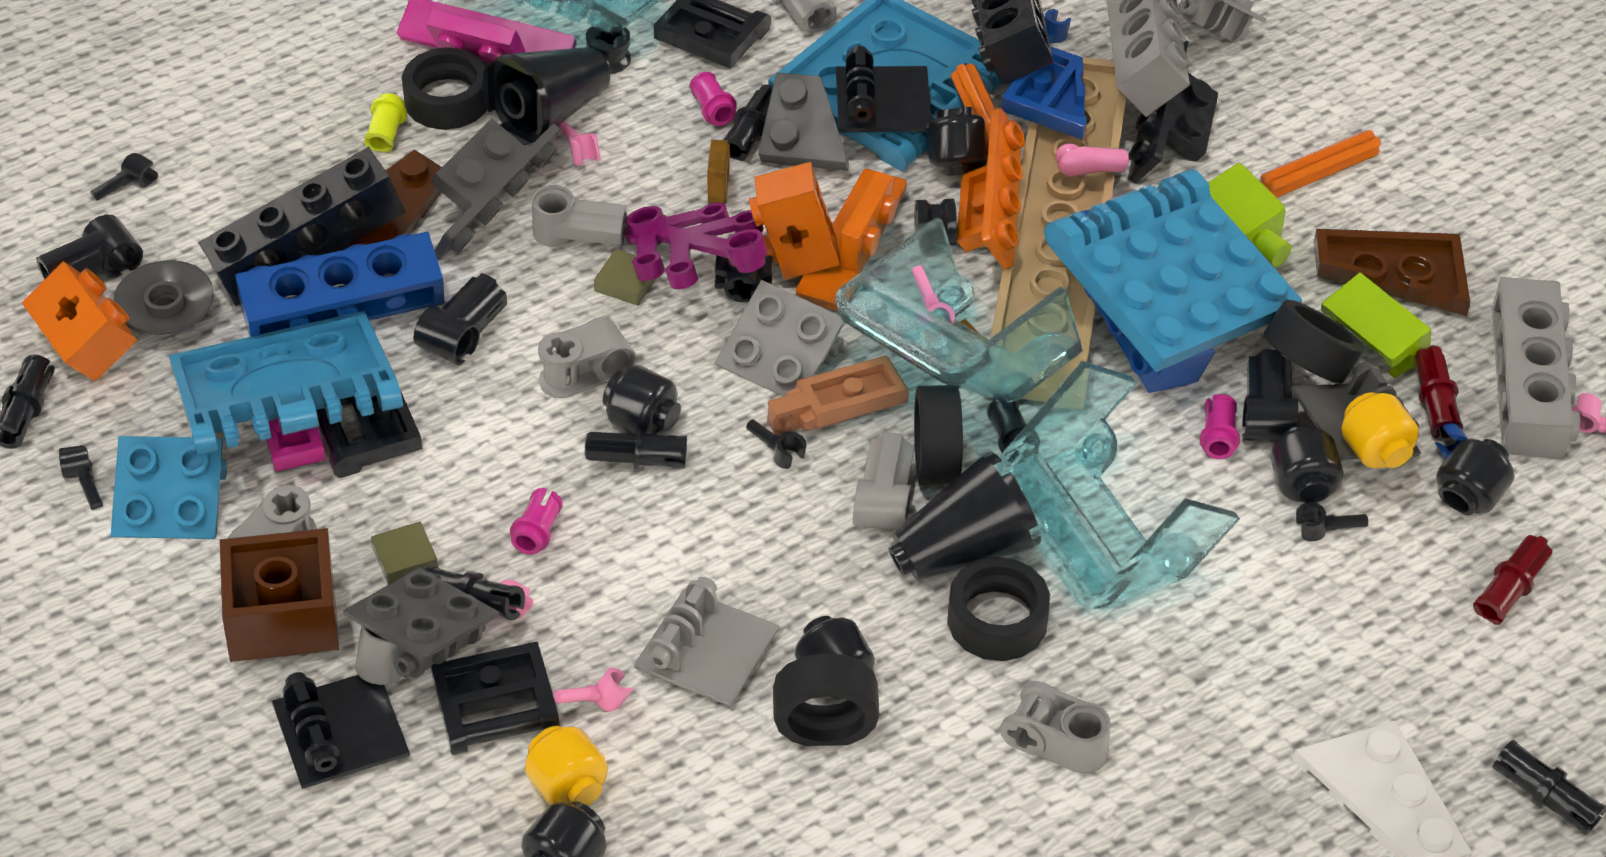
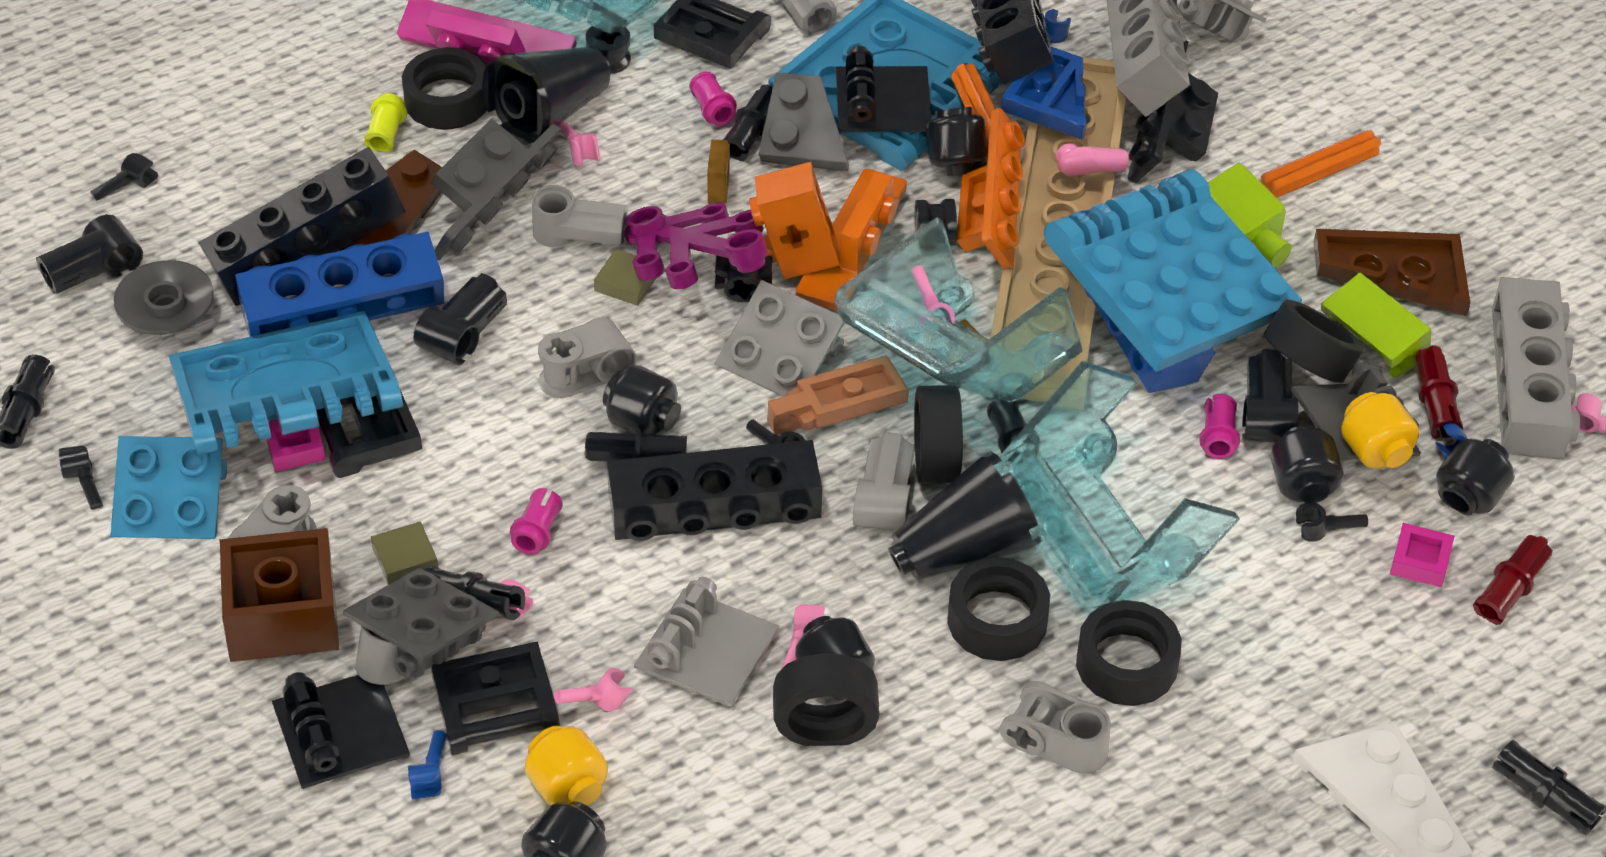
orange brick [22,261,137,381] -> none
none -> blue hand [408,730,446,799]
none -> black brick [607,440,822,541]
none -> bright pink hand [781,604,825,669]
none -> black tyre [1076,600,1182,706]
none -> dark pink plate [1390,523,1455,588]

